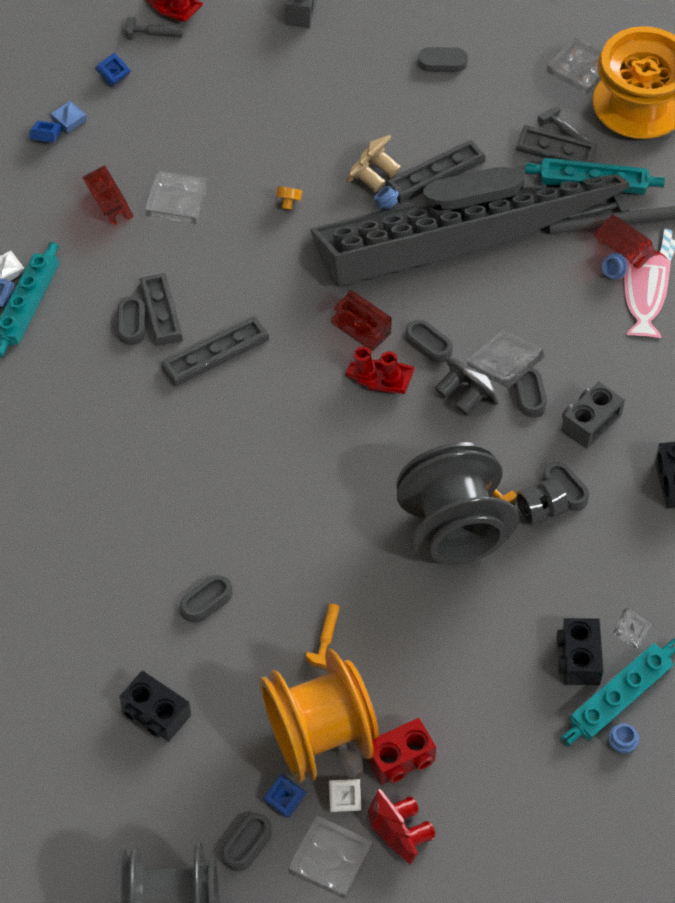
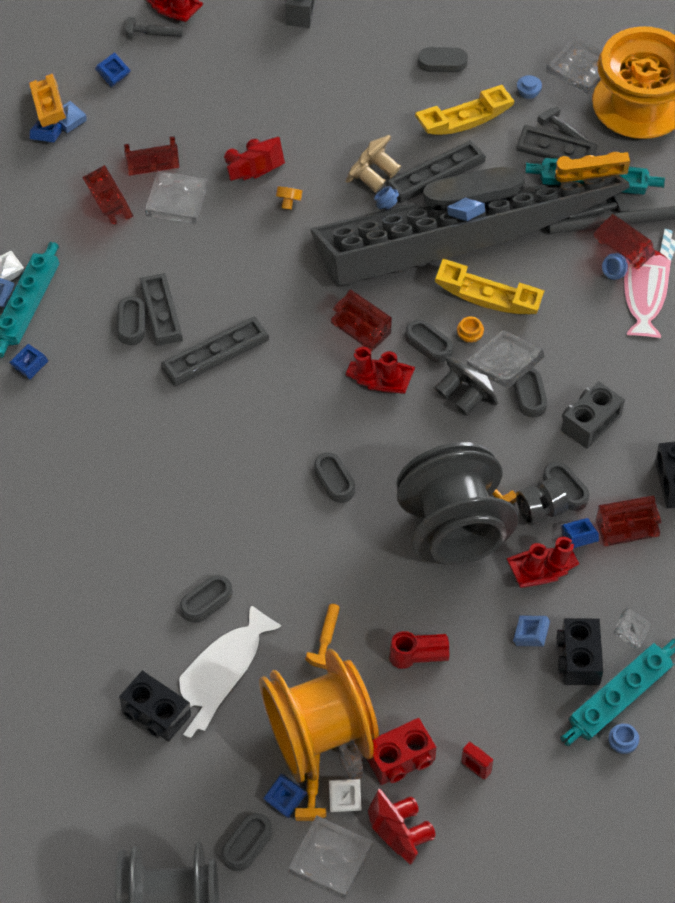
none -> blue tile [9,343,49,380]
none -> light orange plate [29,73,66,127]
none -> clear red hinge [124,136,179,176]
none -> white sticker [179,606,281,738]
none -> red connector [224,136,285,181]
none -> light orange piece [295,754,327,821]
none -> dark grey tile [314,453,355,503]
none -> red piece [389,631,450,669]
none -> yellow slope [415,85,515,135]
none -> yellow slope [435,259,545,314]
none -> medium blue tile [447,198,485,221]
none -> light orange plate [457,316,484,342]
none -> red tile [461,741,494,780]
none -> red connector [506,537,579,588]
none -> medium blue tile [513,616,550,646]
none -> medium blue plate [517,75,542,99]
none -> light orange plate [555,152,630,182]
none -> blue tile [561,518,599,548]
none -> clear red hinge [596,495,661,547]

